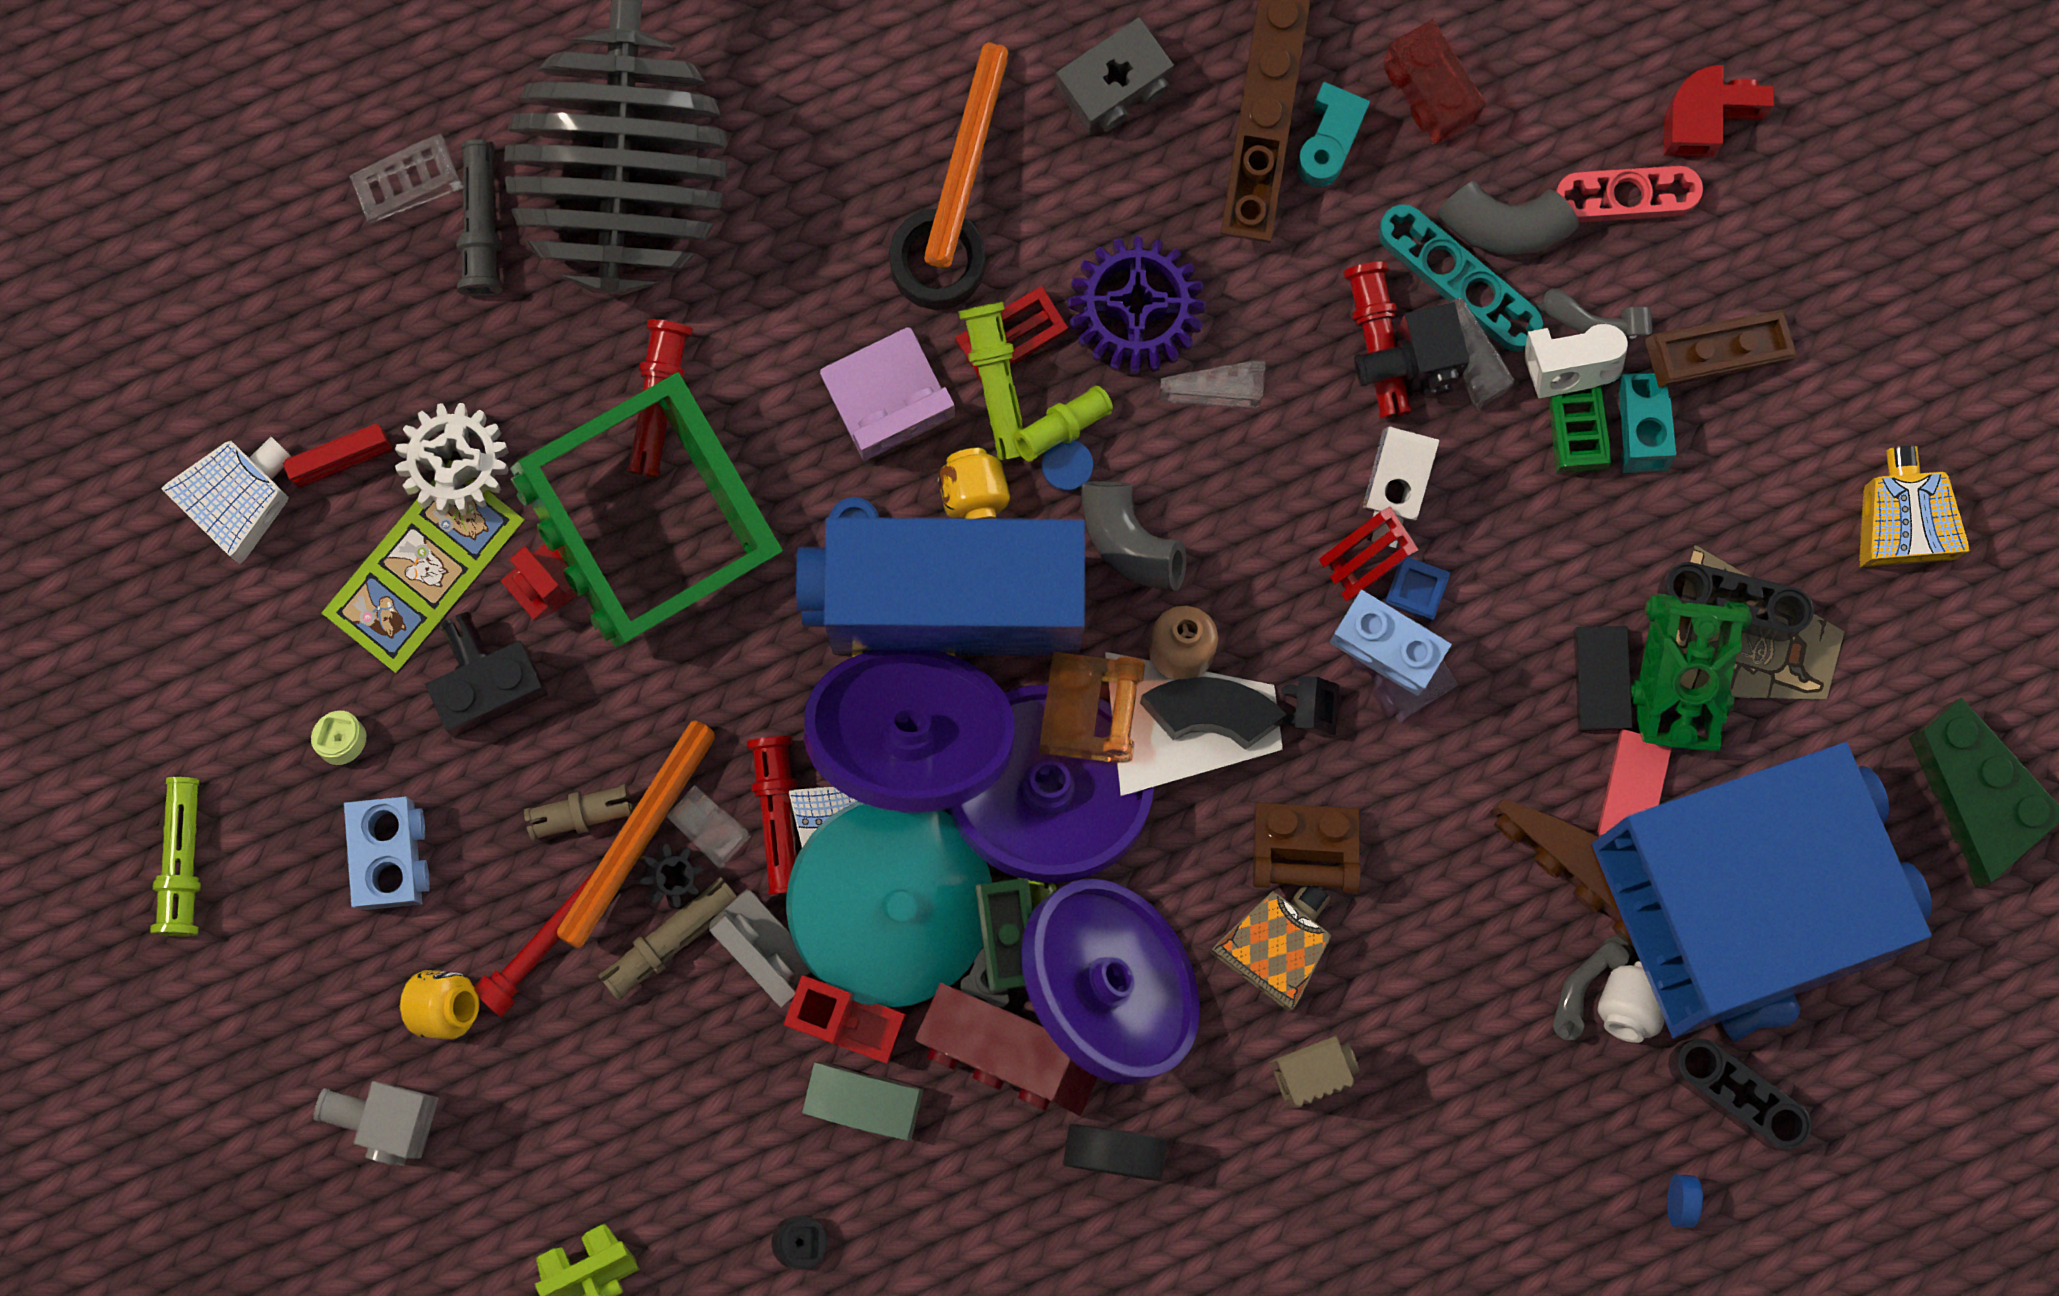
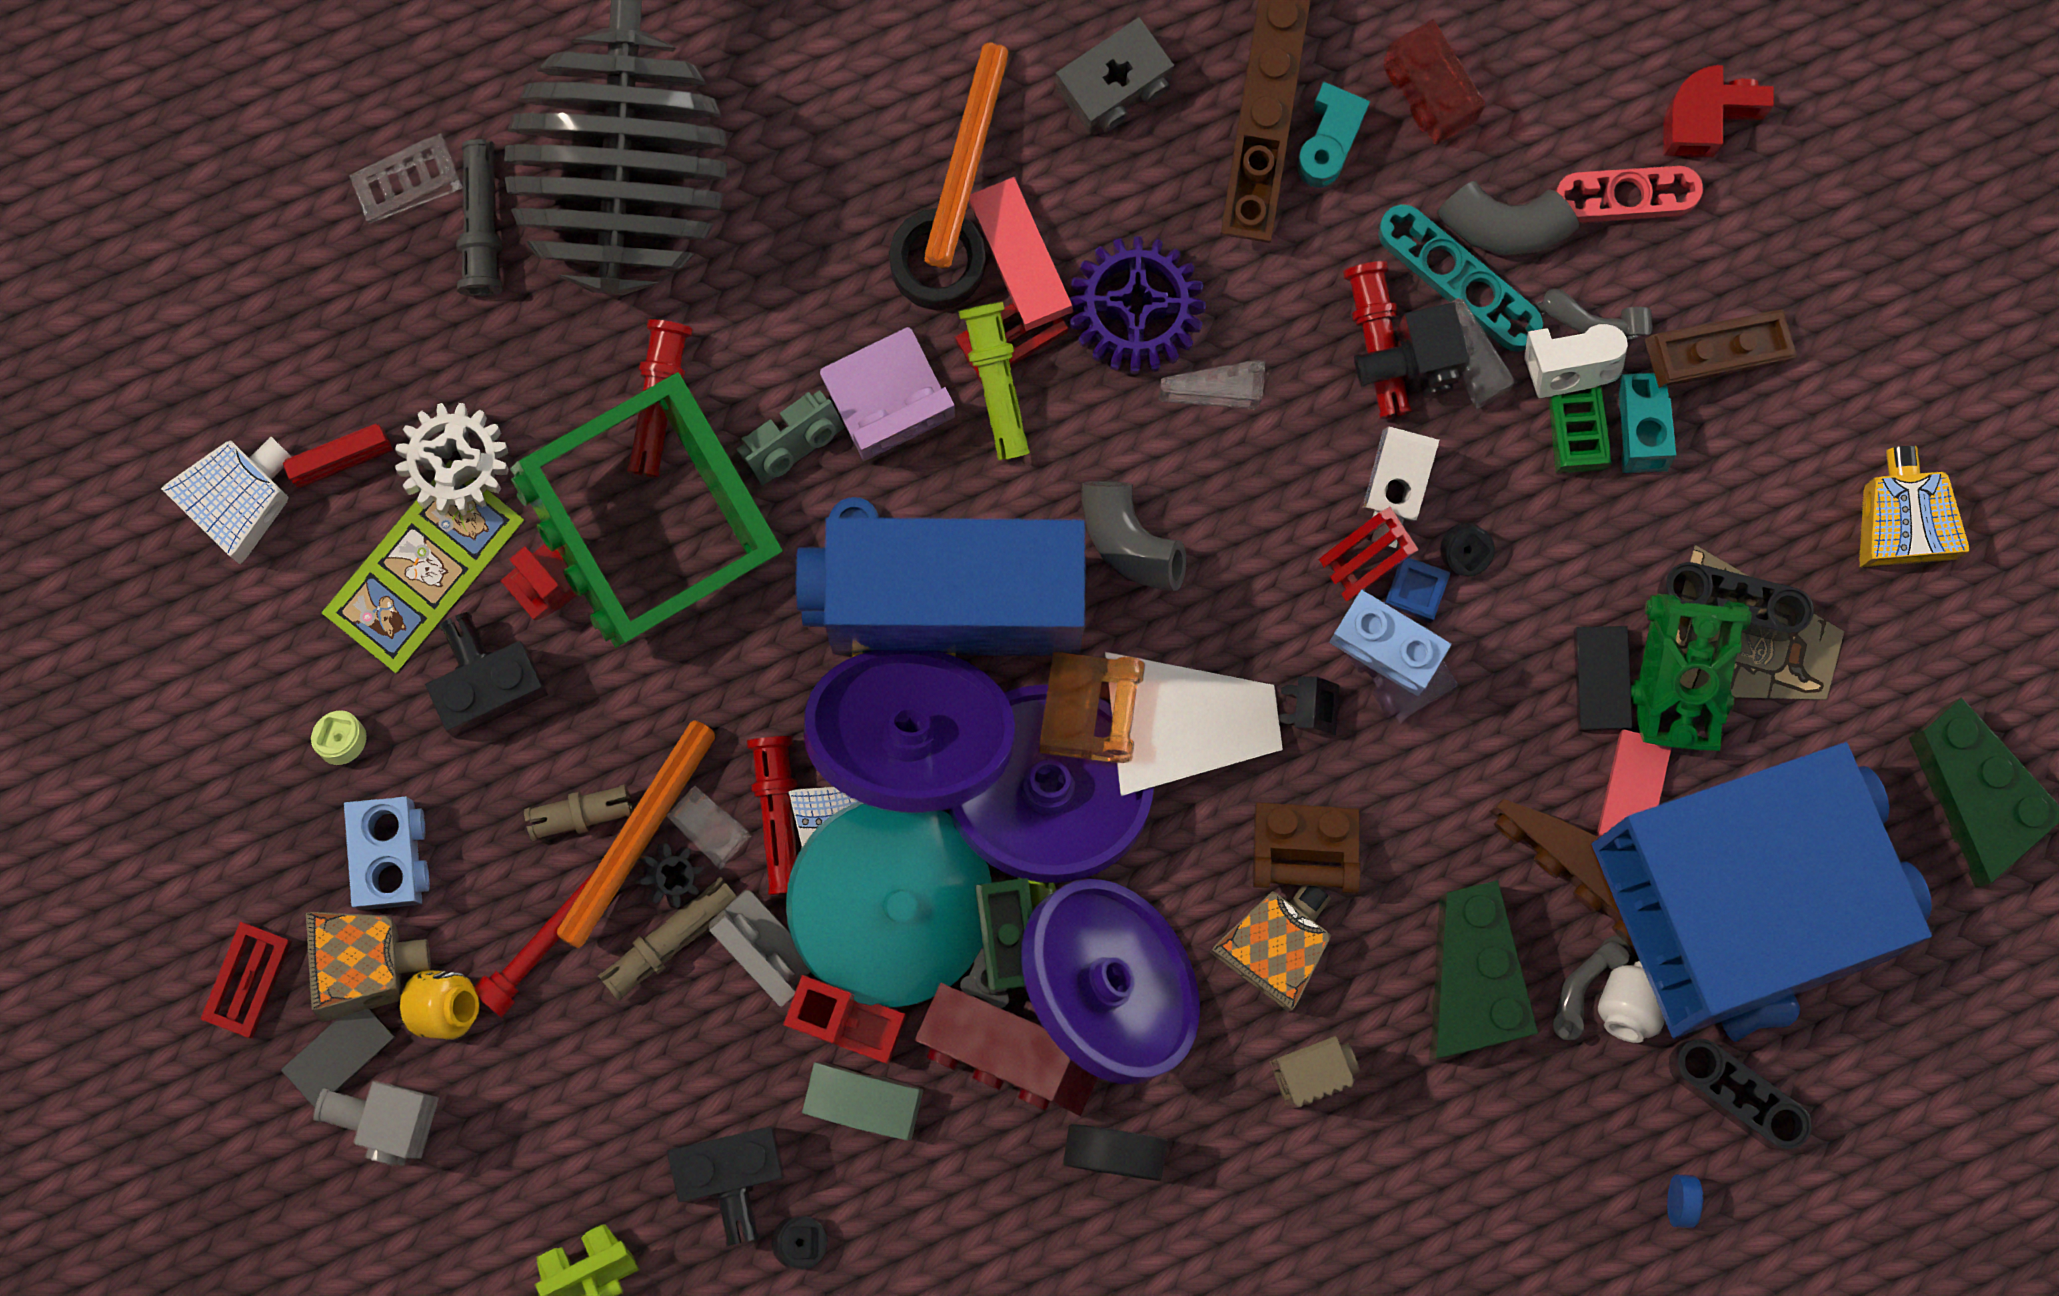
lime pin [150,777,201,937] -> none
yellow head [938,448,1010,519] -> none
lime pin [1013,385,1113,462] -> none
blue tile [1042,440,1093,493] -> none
black tile [1140,677,1287,750] -> none
medium nougat head [1148,605,1219,680] -> none
none -> red tile [200,922,292,1039]
none -> dark grey tile [281,1009,397,1108]
none -> dark tan torso [306,912,431,1022]
none -> black brick [667,1126,785,1246]
none -> sand green hinge [736,390,845,486]
none -> coral tile [969,177,1073,331]
none -> dark green wedge [1429,880,1538,1061]
none -> black tile [1440,523,1495,577]

